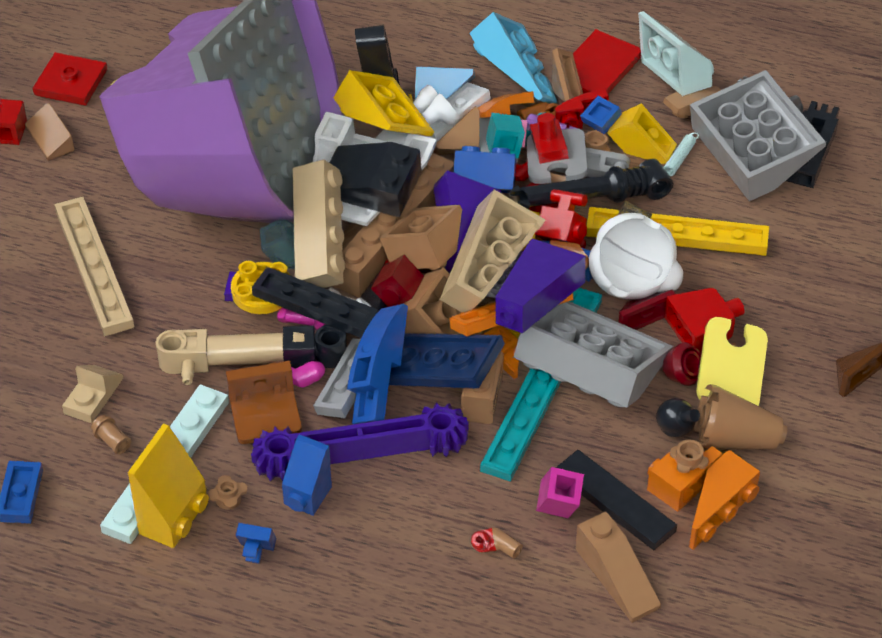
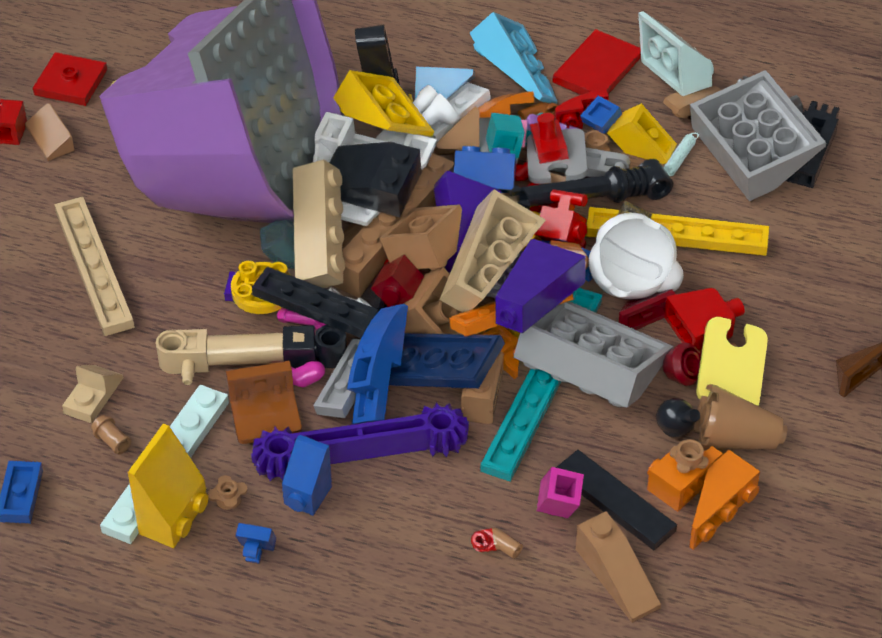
medium nougat slope [552,48,583,102] -> none

